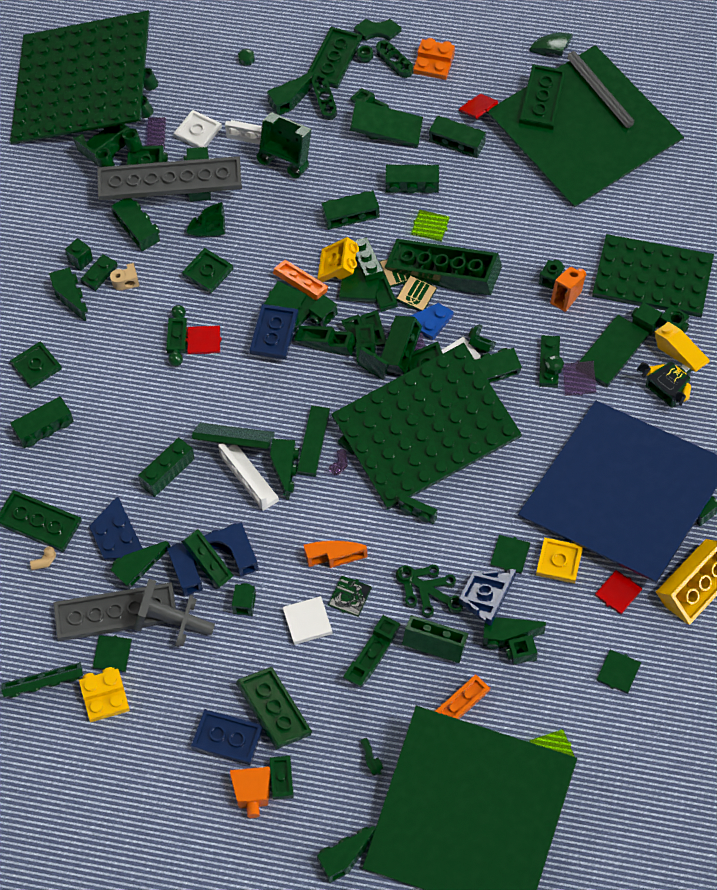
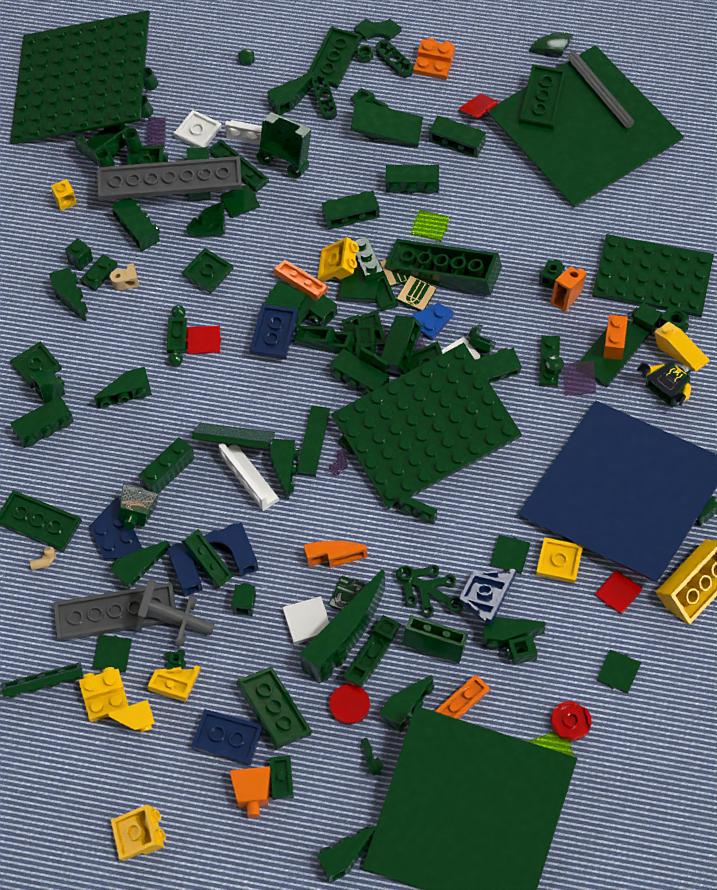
none -> dark green slope [30,372,65,404]
none -> yellow brick [51,179,77,211]
none -> dark green slope [94,367,152,408]
none -> yellow slope [108,700,155,732]
none -> yellow plate [111,805,166,861]
none -> dark green torso [118,484,159,530]
none -> yellow wing [148,666,201,702]
none -> dark green plate [165,649,186,670]
none -> dark green tile [208,139,269,192]
none -> dark green piece [220,184,260,218]
none -> dark green slope [300,569,385,684]
none -> red tile [329,684,370,725]
none -> dark green brick [330,349,389,396]
none -> dark green slope [379,675,435,733]
none -> red tile [550,701,592,741]
none -> orange brick [603,314,628,360]

